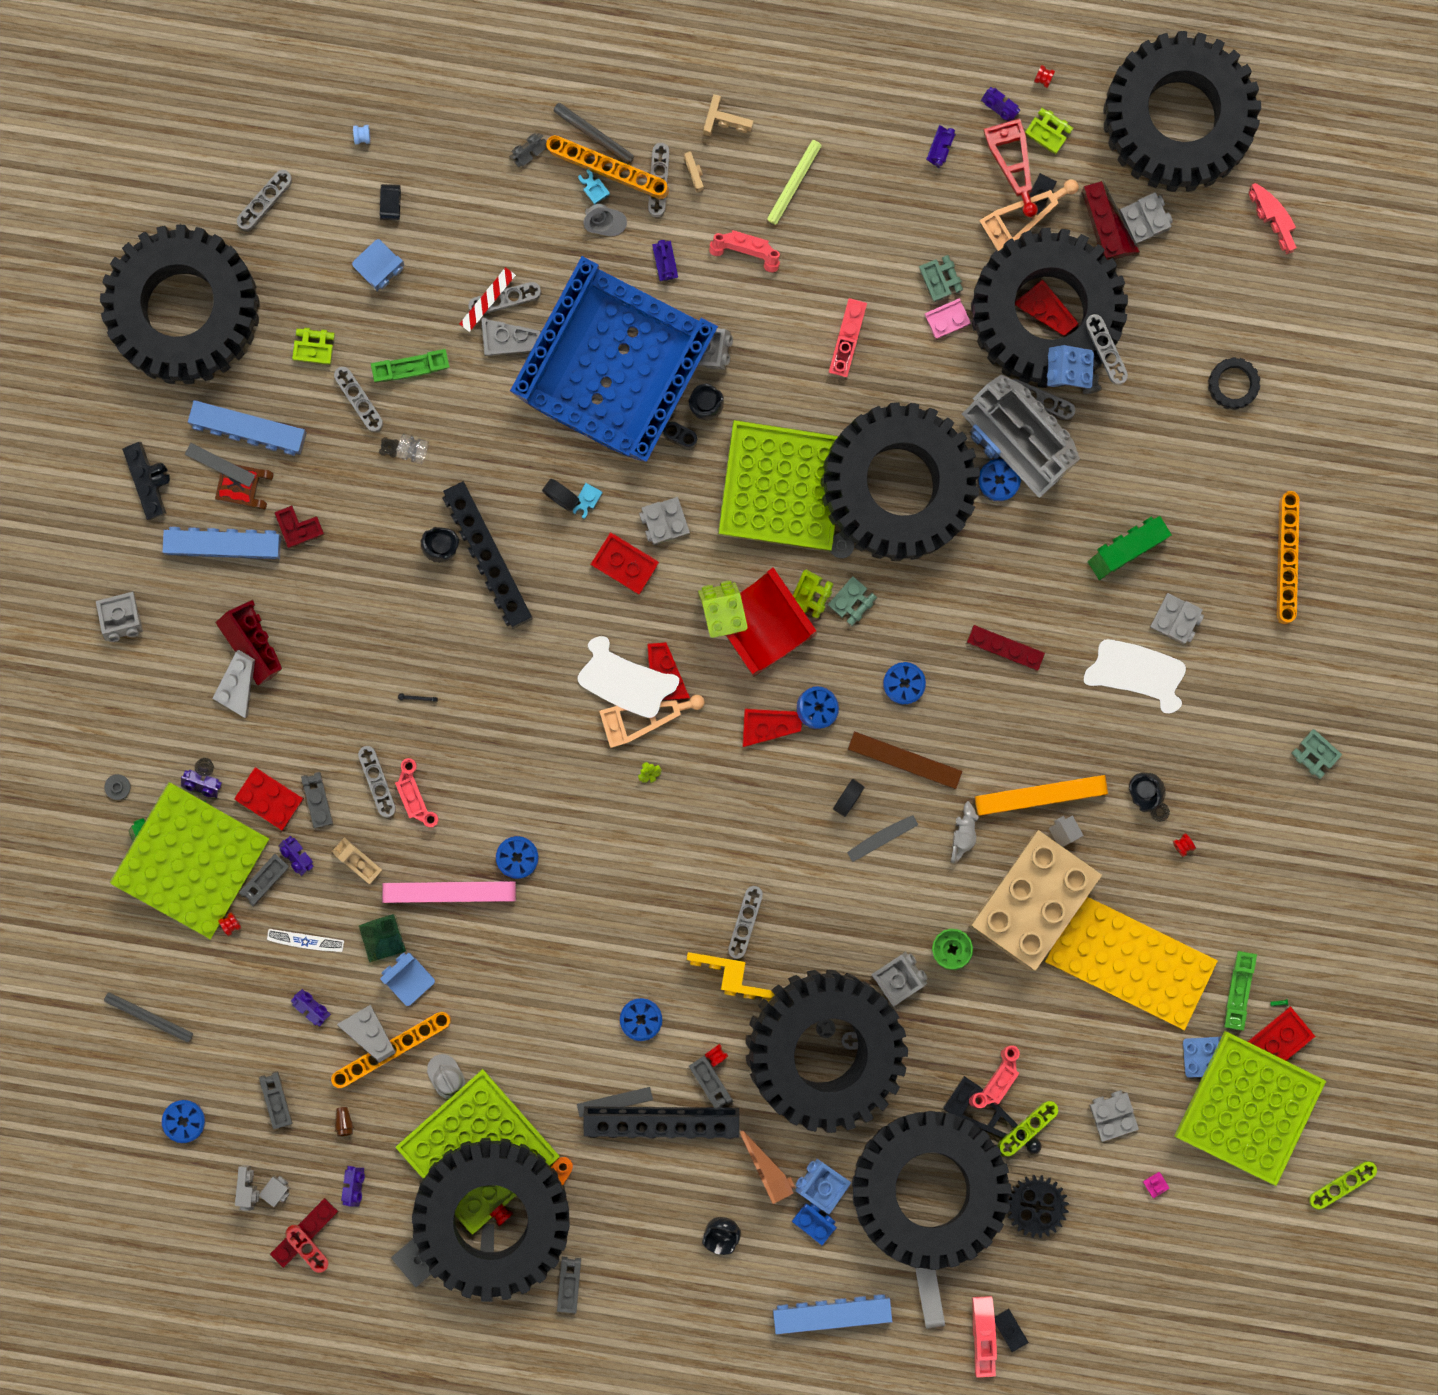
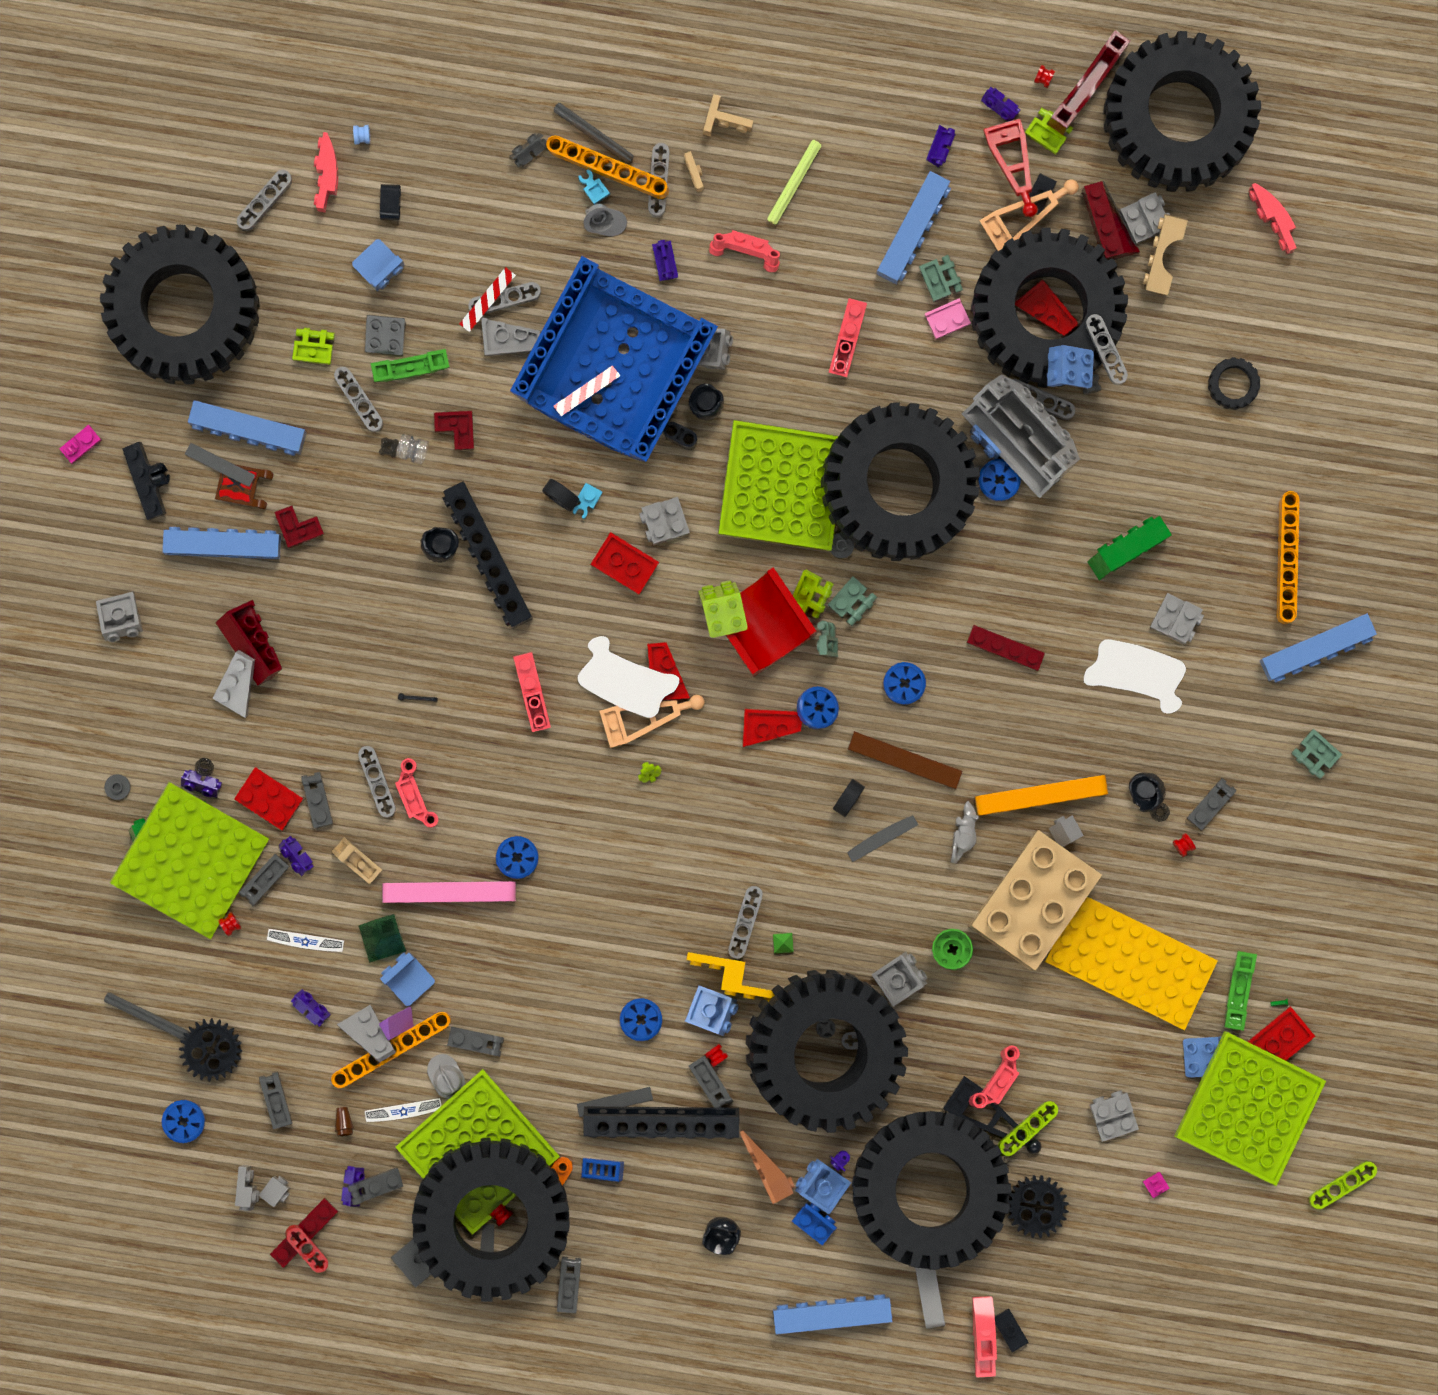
none -> dark pink plate [59,425,102,464]
none -> black gear [179,1018,242,1082]
none -> coral slope [314,132,338,212]
none -> dark grey plate [347,1168,404,1205]
none -> dark grey hinge [365,315,406,355]
none -> white sticker [365,1098,441,1122]
none -> medium lavender slope [379,1007,413,1041]
none -> dark red plate [434,411,474,451]
none -> dark grey plate [447,1027,504,1057]
none -> coral slope [513,652,551,732]
none -> sticker [553,366,620,416]
none -> blue slope [581,1158,624,1182]
none -> medium blue plate [685,986,738,1036]
none -> bright green slope [773,933,794,954]
none -> sand green plate [817,621,838,657]
none -> dark purple hinge [830,1151,850,1172]
none -> medium blue brick [876,171,951,285]
none -> dark red arch [1048,30,1130,135]
none -> tan arch [1143,214,1188,295]
none -> dark grey plate [1187,778,1237,831]
none -> medium blue brick [1259,613,1377,683]

